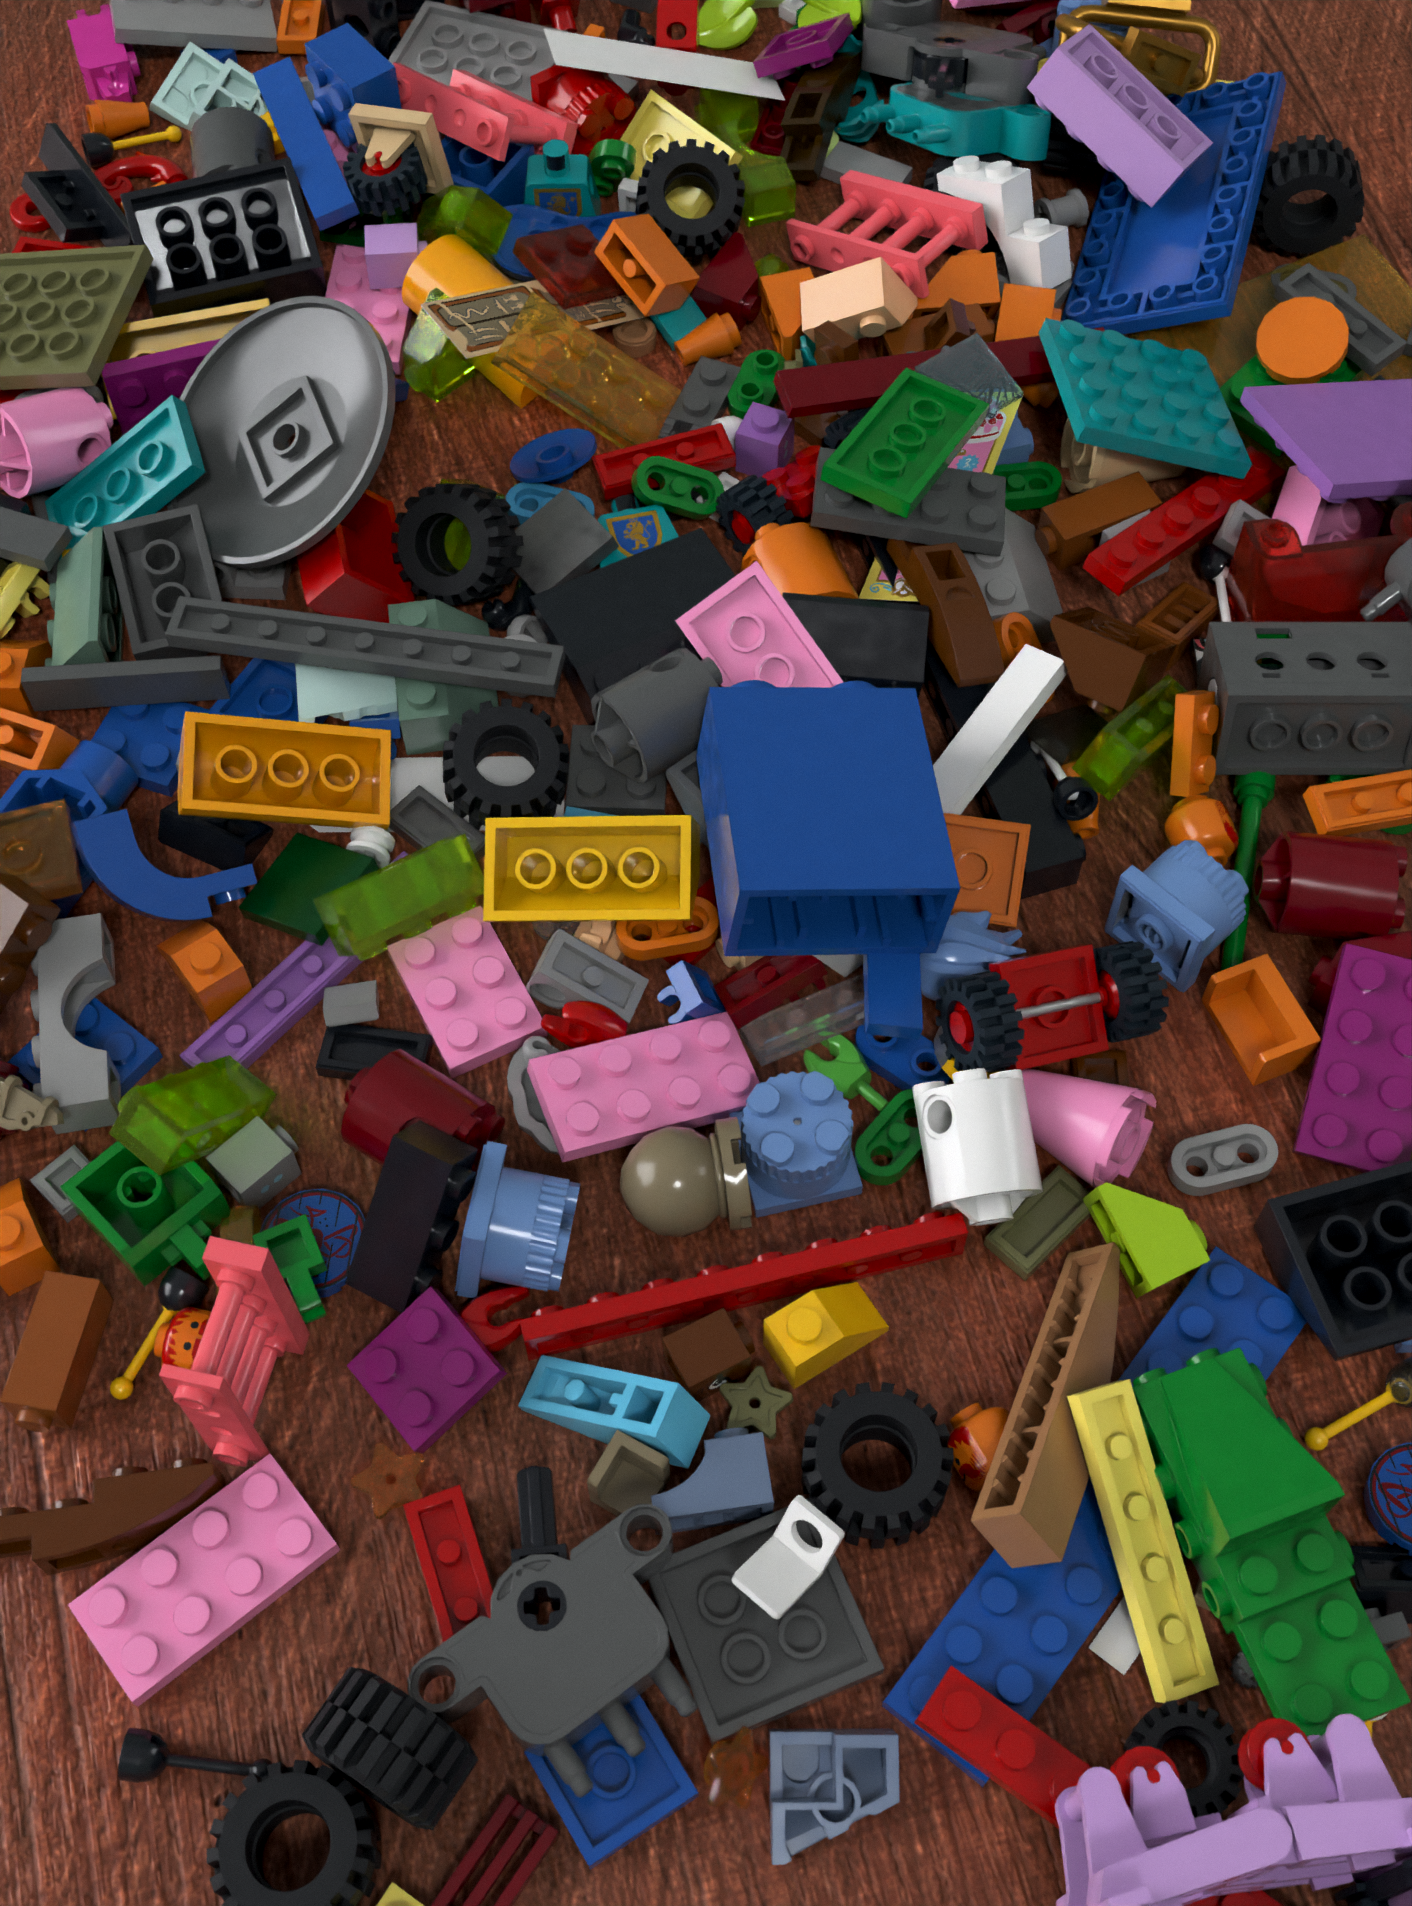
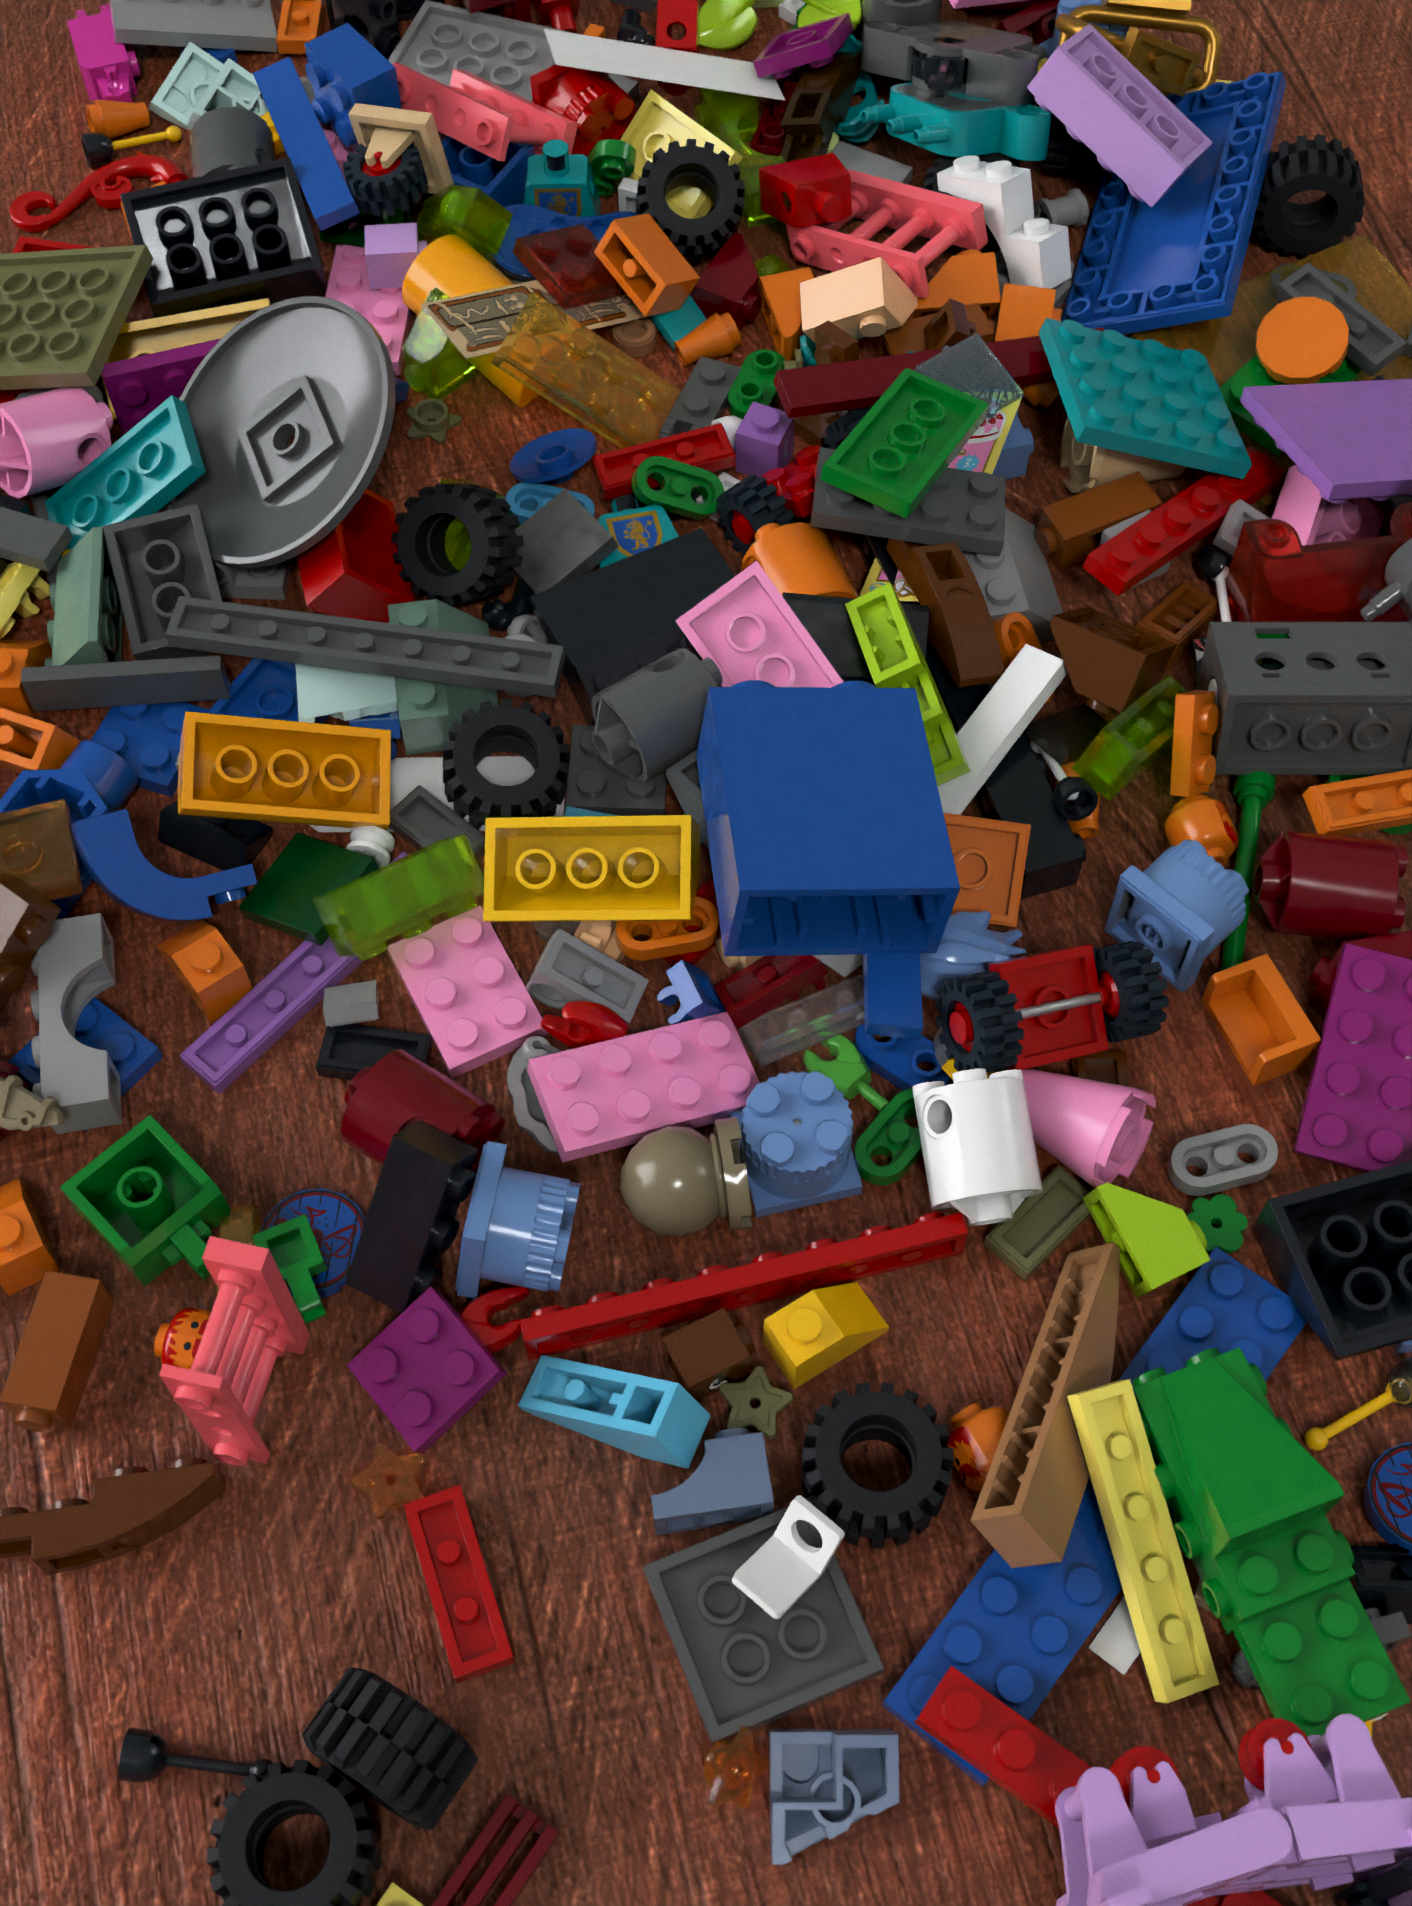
black bracket [21,123,134,247] -> none
light grey tile [30,1145,90,1223] -> none
bright pink plate [68,1454,340,1707] -> none
clear neon green brick [109,1055,277,1175] -> none
hinge [110,1267,209,1400] -> none
light grey brick [206,1115,302,1216] -> none
dark grey piece [408,1466,698,1798] -> none
blue plate [524,1695,699,1870] -> none
dark tan panel [587,1430,671,1516] -> none
green plate [992,461,1062,511] -> none
black tyre [1123,1700,1244,1818] -> none
none -> olive plate [406,399,462,445]
none -> red torso [758,153,852,228]
none -> lime slope [845,582,971,786]
none -> green plant [1186,1194,1248,1253]

